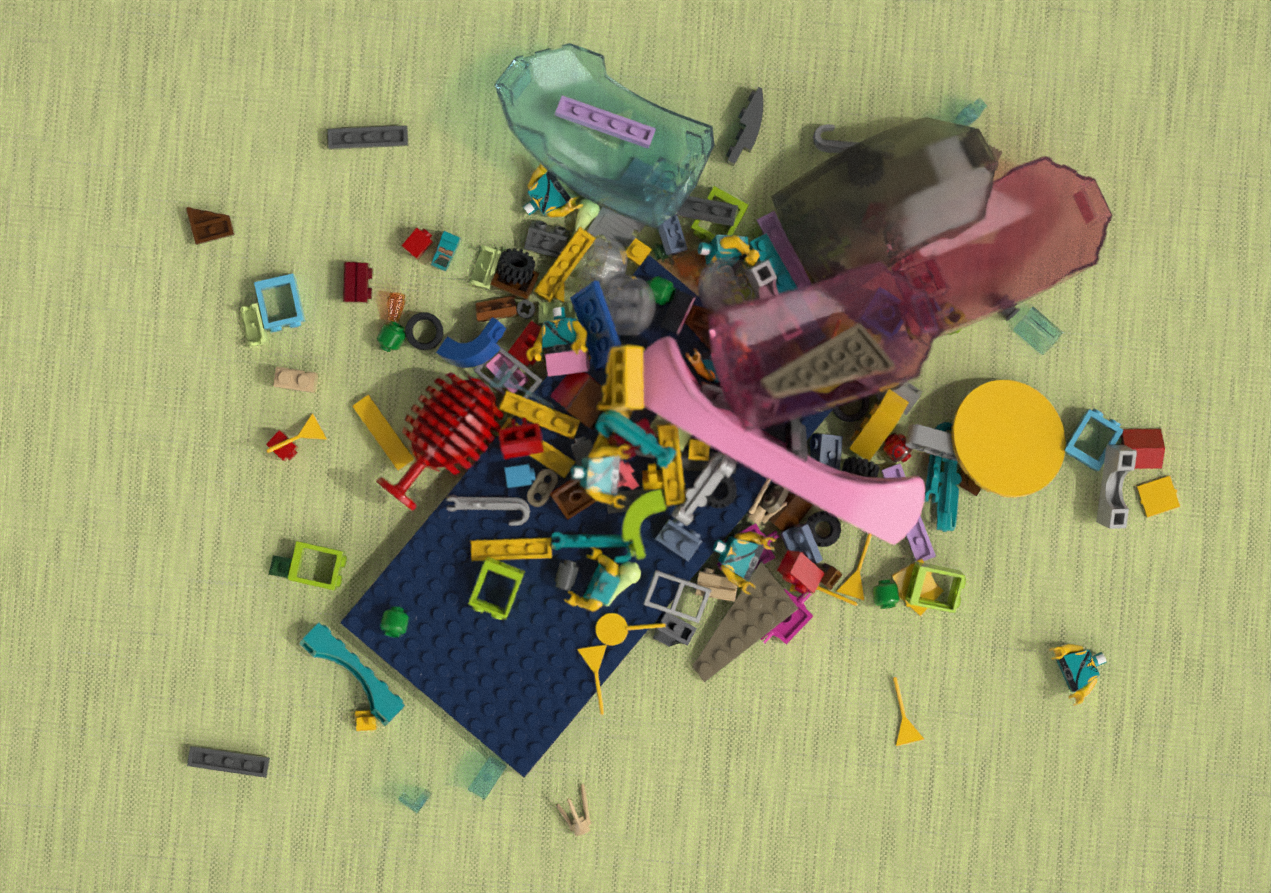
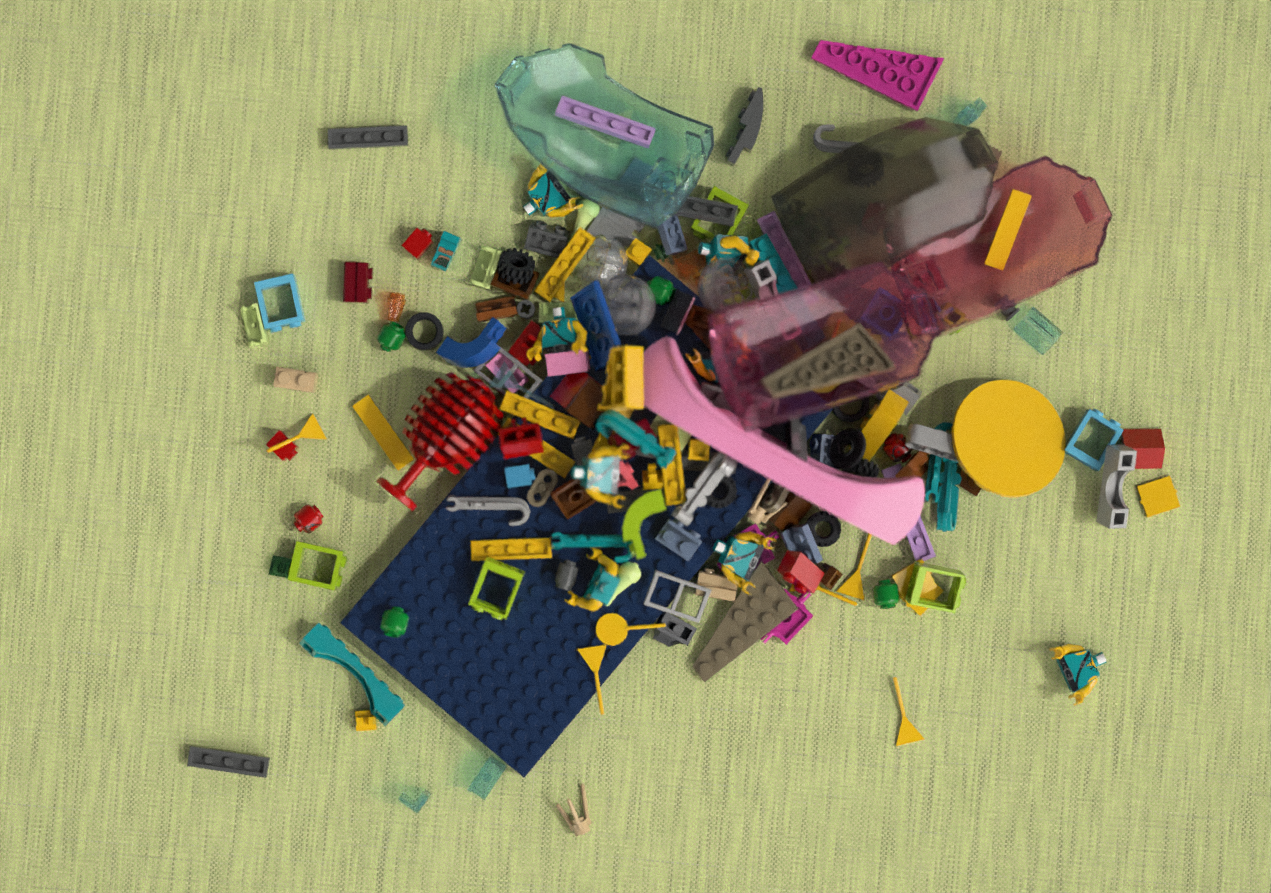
reddish brown wing [186,207,235,245] -> none
none -> red head [293,504,324,534]
none -> dark pink wing [811,40,944,112]
none -> black wheel [829,428,866,470]
none -> dark orange bracket [895,451,929,477]
none -> yellow tile [984,188,1032,271]

